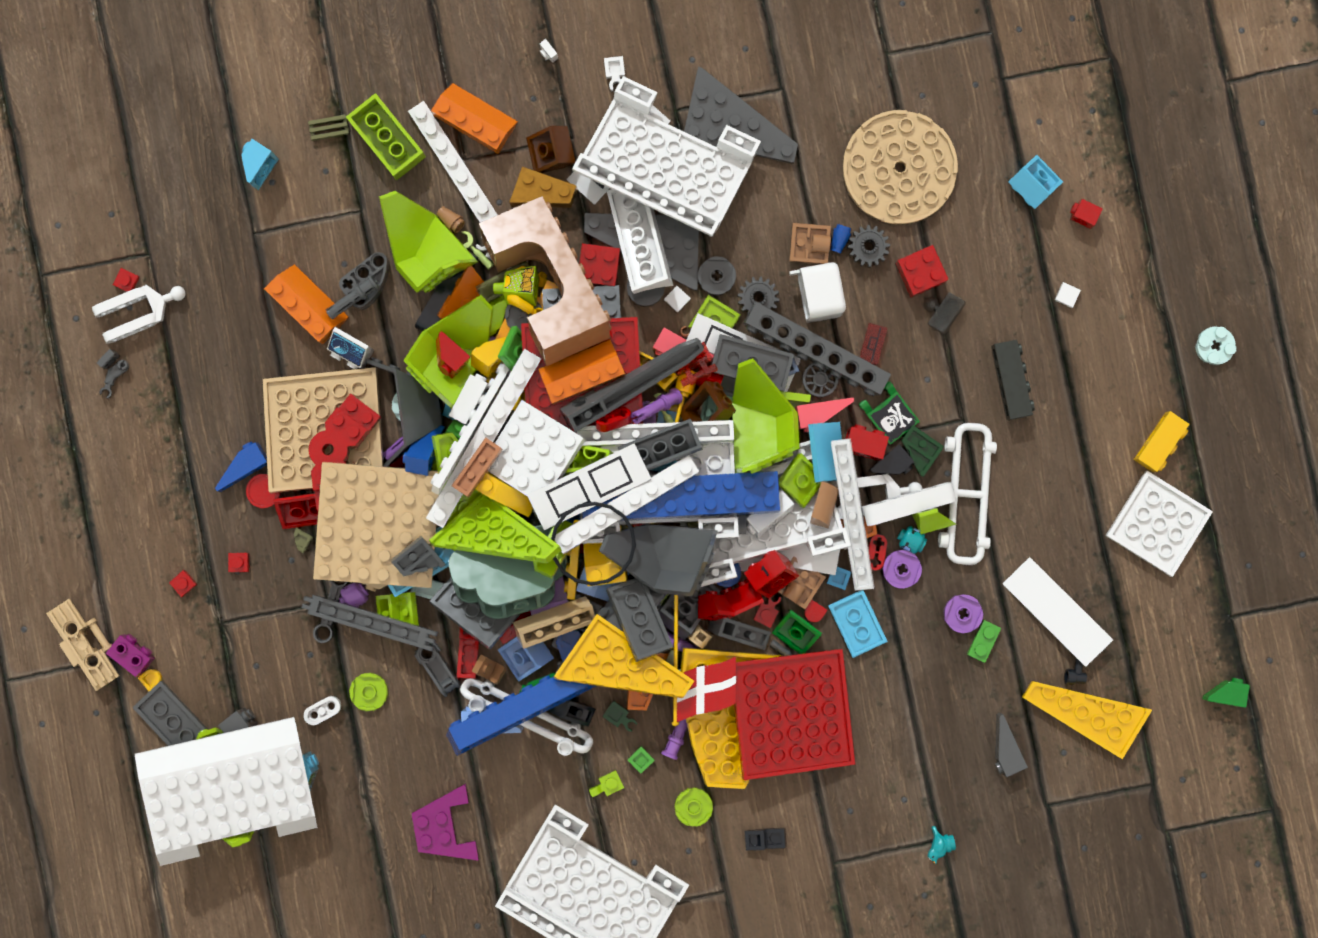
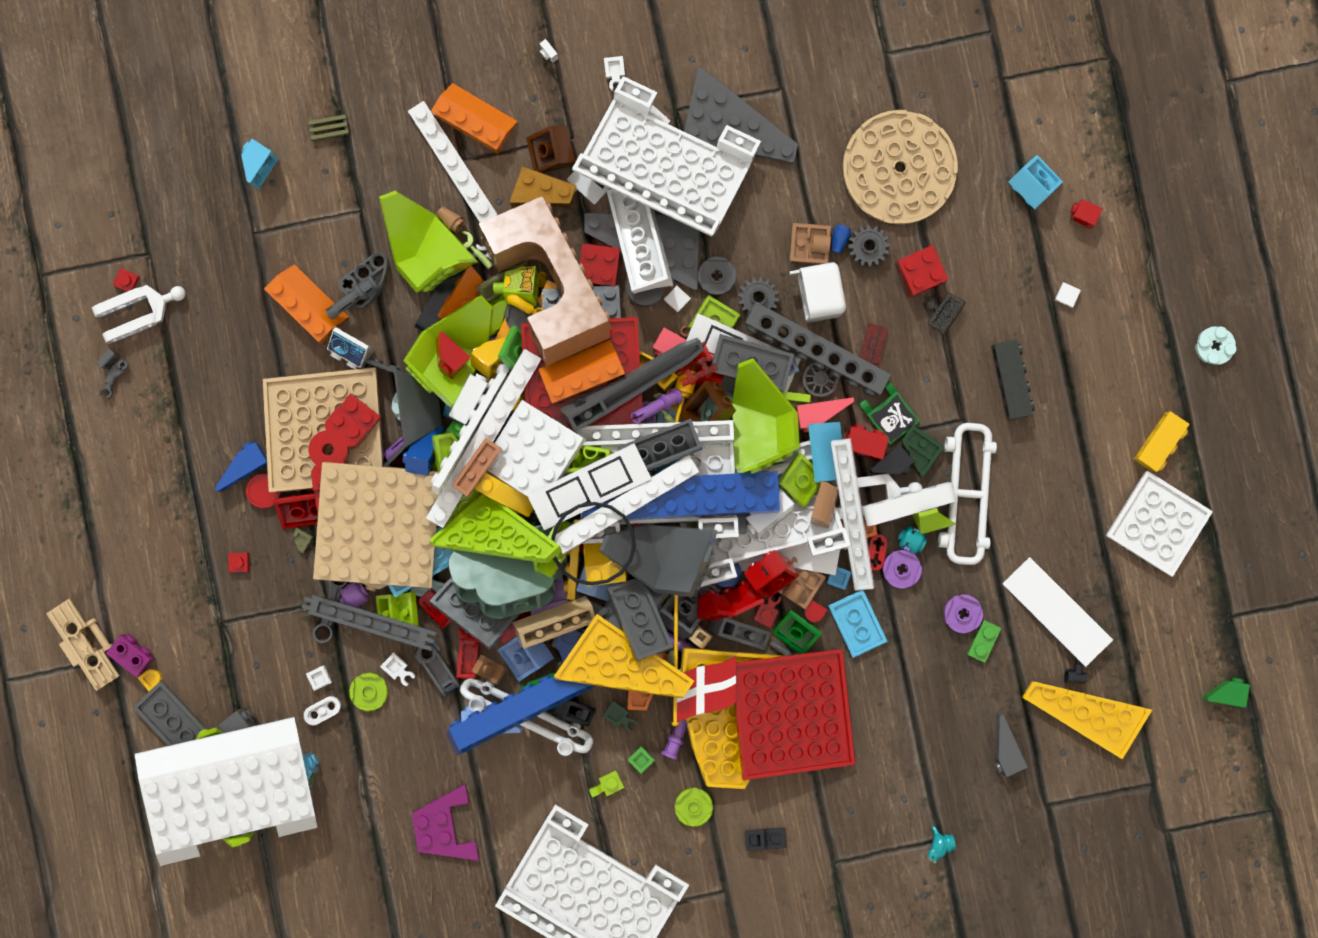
red plate [169,570,198,597] -> none
lime brick [346,93,426,181] -> none
dark grey wing [391,536,446,576] -> none
red beam [595,407,631,432] -> none
none -> white tile [306,665,332,691]
none -> white plate [380,652,416,686]
none -> red tile [417,588,452,629]

